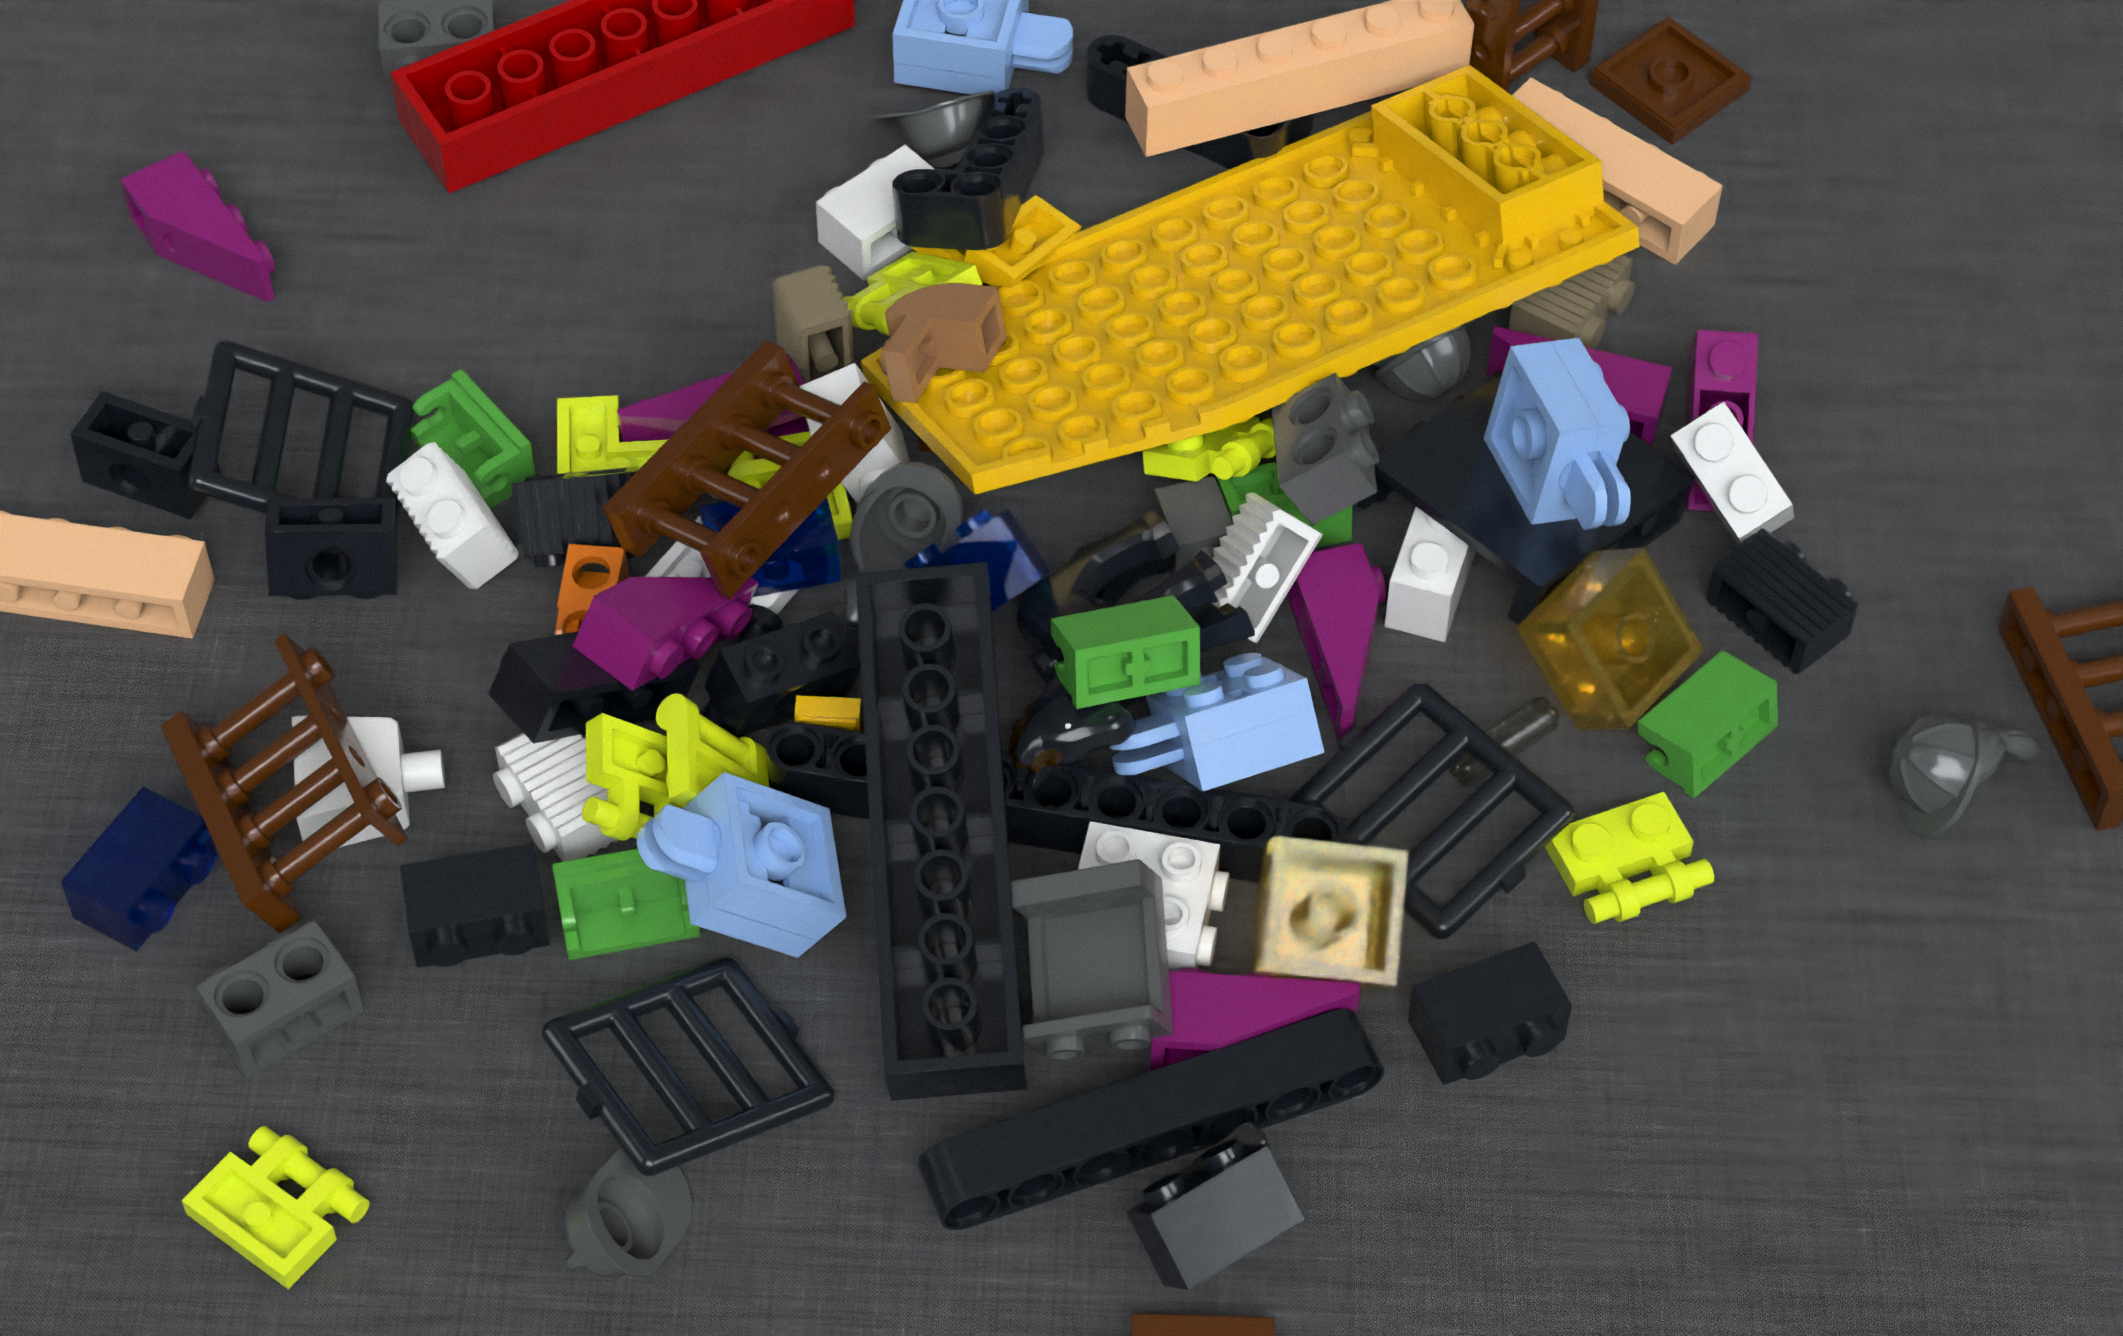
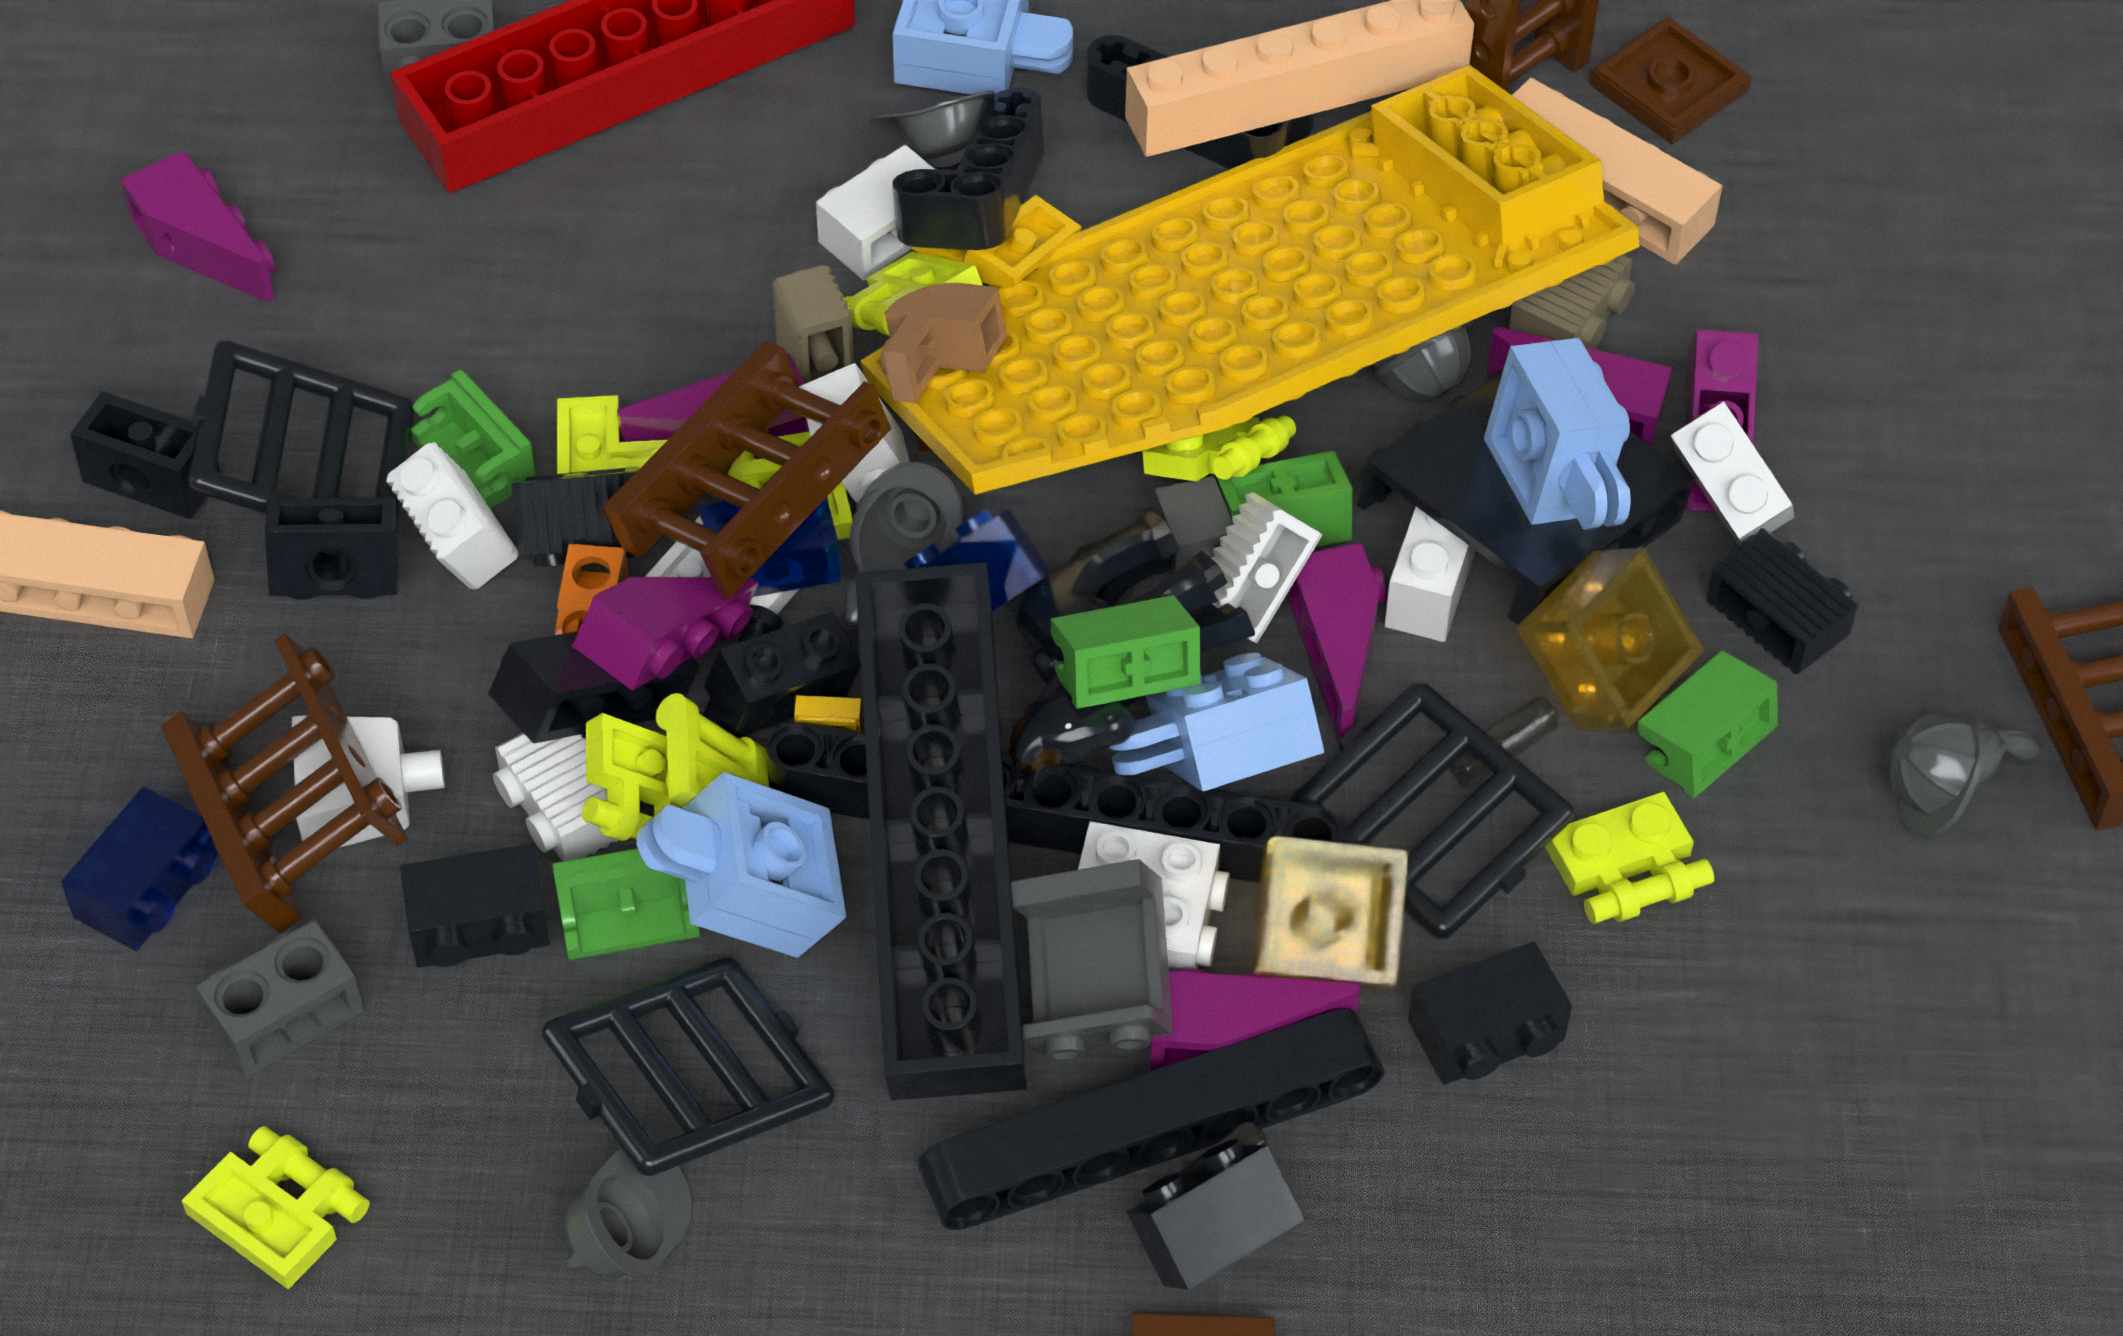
dark grey brick [1272,373,1379,525] -> none

